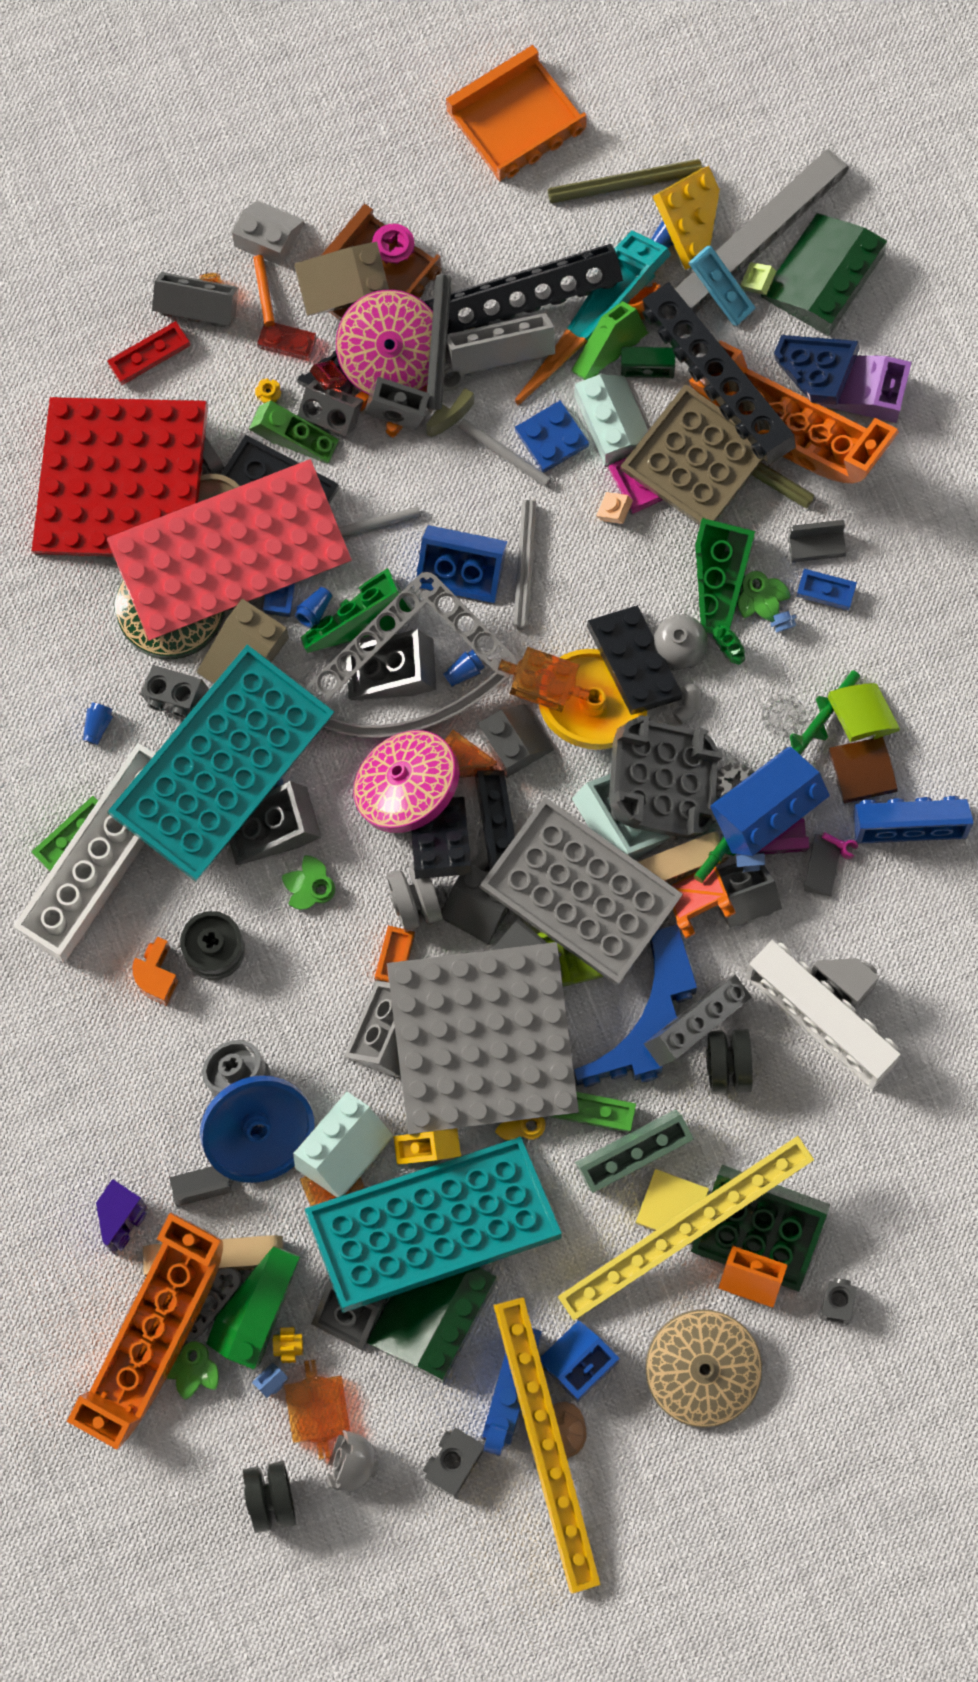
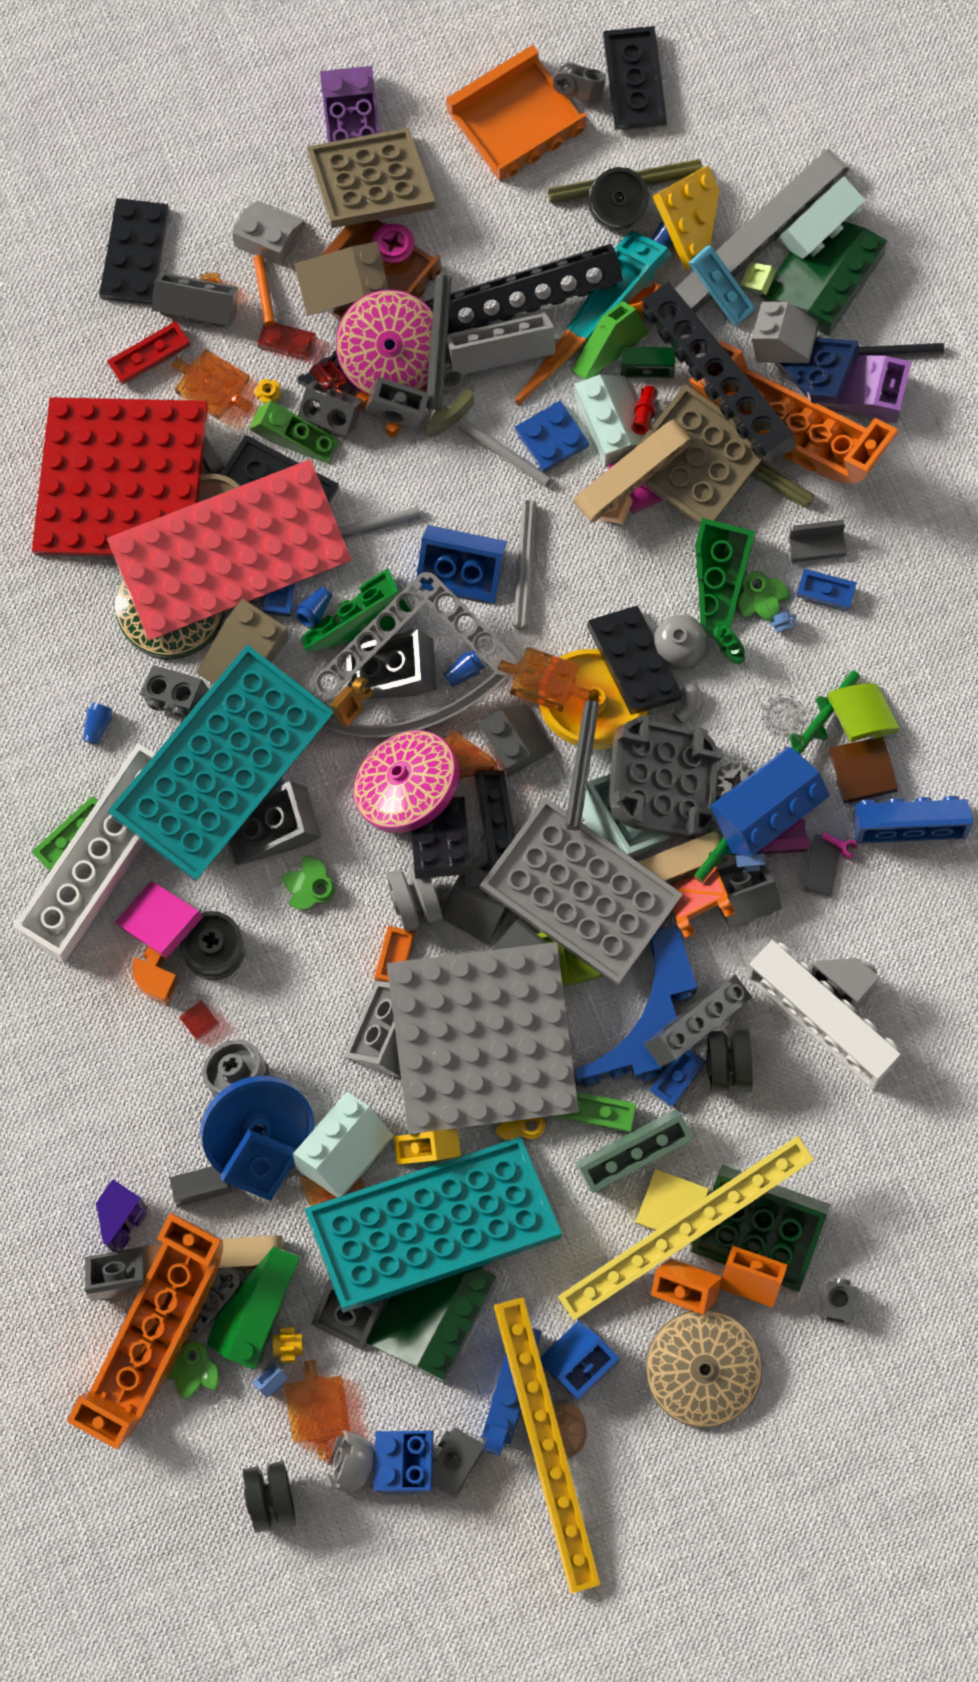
none -> dark grey slope [85,1247,144,1302]
none -> black plate [99,198,169,305]
none -> dark pink tile [115,881,203,958]
none -> clear orange plate [172,349,253,420]
none -> clear red tile [179,1000,219,1041]
none -> blue plate [220,1129,297,1201]
none -> dark tan plate [307,128,435,228]
none -> medium lavender slope [320,66,380,143]
none -> pearl gold plate [329,677,374,727]
none -> blue slope [374,1430,434,1495]
none -> dark grey piece [553,62,606,104]
none -> dark grey axle [565,700,599,831]
none -> tan beam [573,419,693,523]
none -> pearl dark grey wheel [587,167,649,230]
none -> black plate [603,26,667,130]
none -> red pin [632,385,658,435]
none -> blue plate [649,1049,706,1108]
none -> orange brick [651,1258,722,1315]
none -> light grey slope [751,301,819,363]
none -> light aqua slope [775,177,865,259]
none -> black bar [858,343,944,356]

